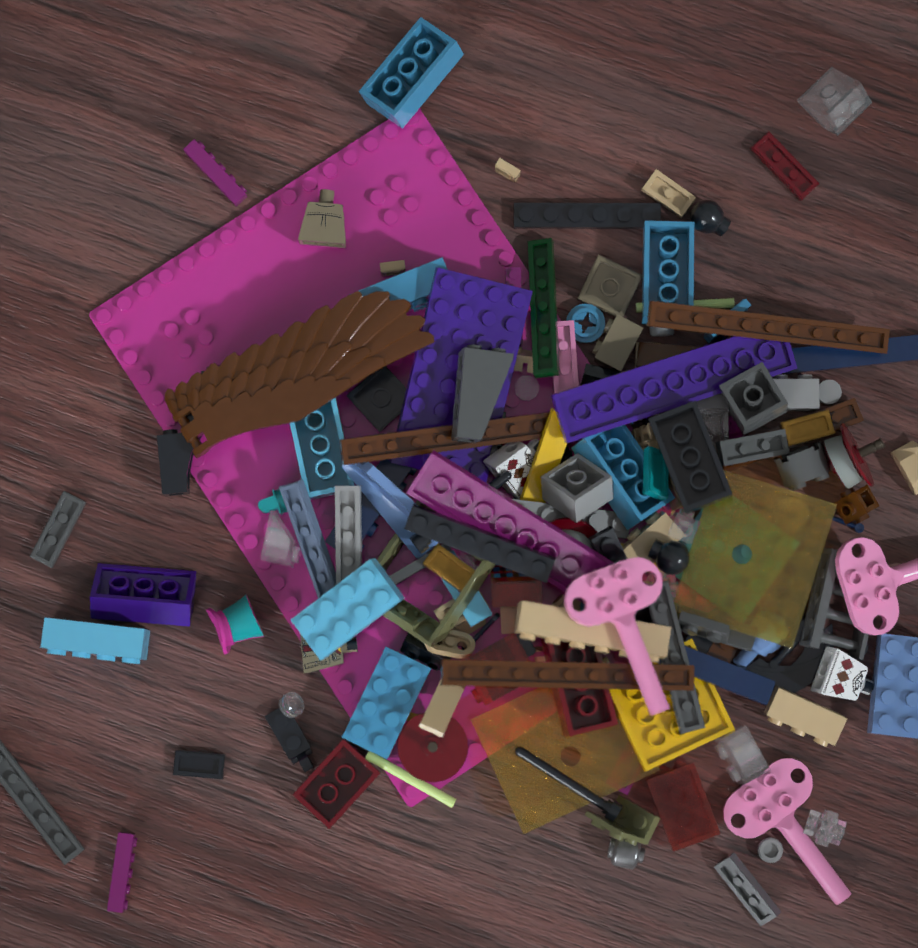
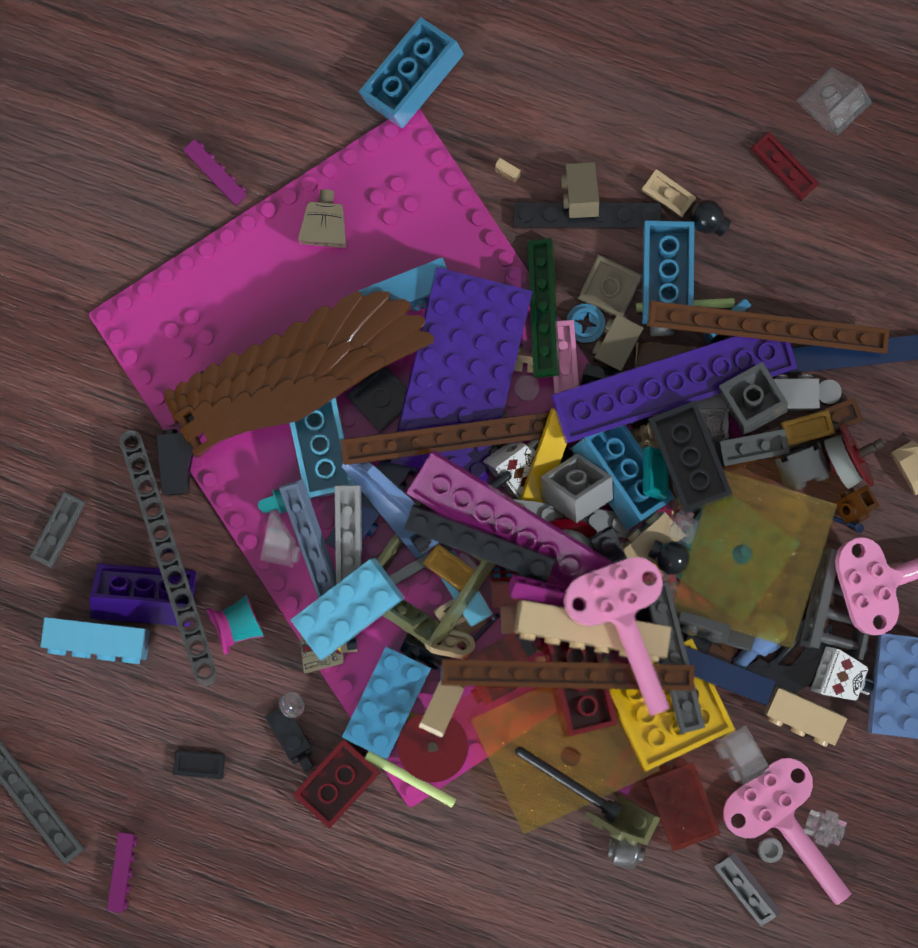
tan tile [380,260,406,276] -> none
dark grey slope [451,345,514,444] -> none
none -> dark grey beam [120,430,217,687]
none -> magenta piece [507,575,585,611]
none -> dark tan brick [561,162,599,218]

